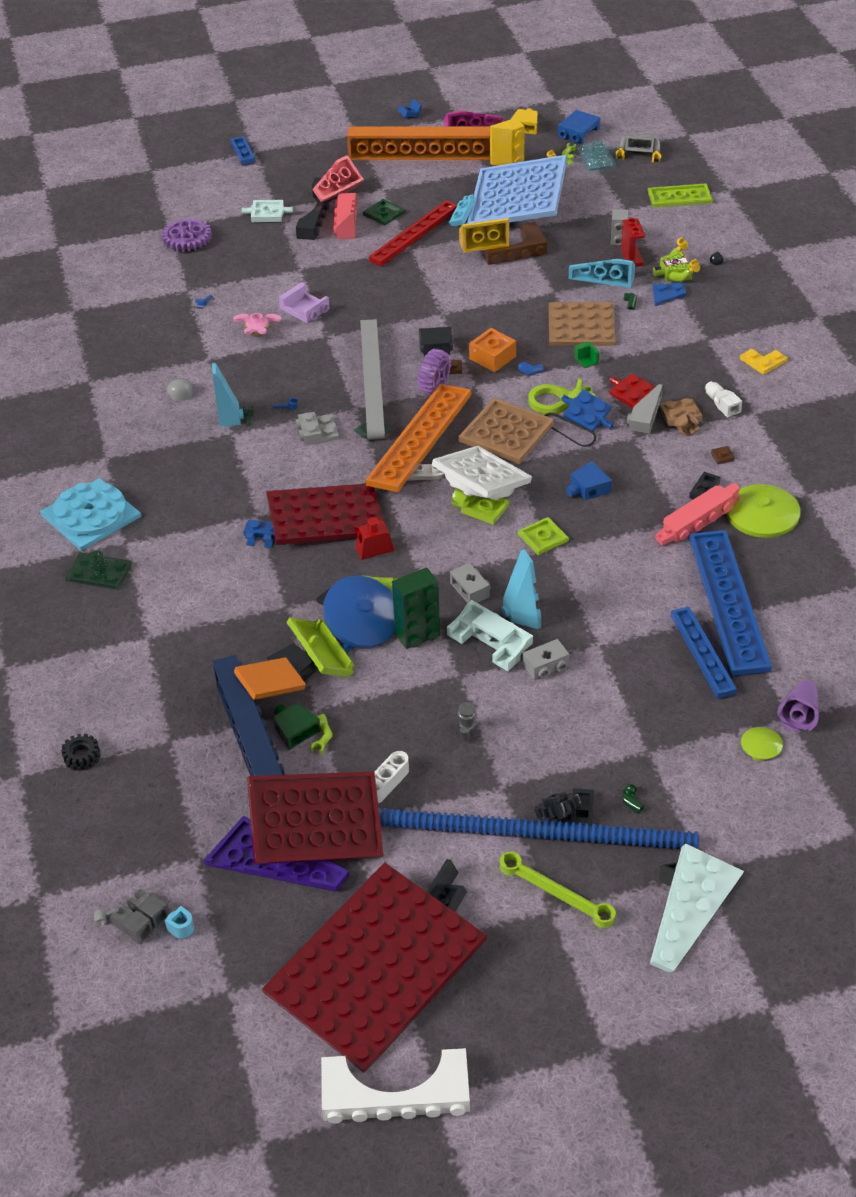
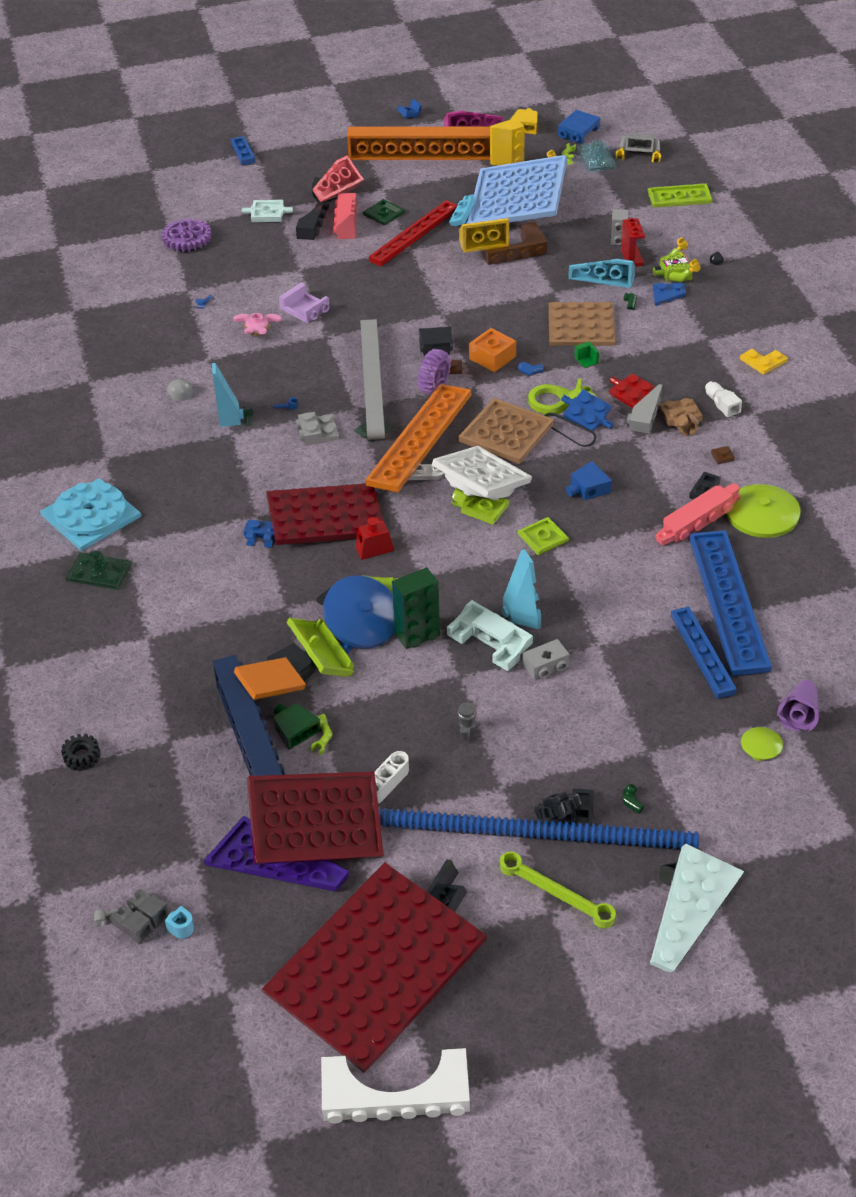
light grey brick [450,563,491,603] -> none

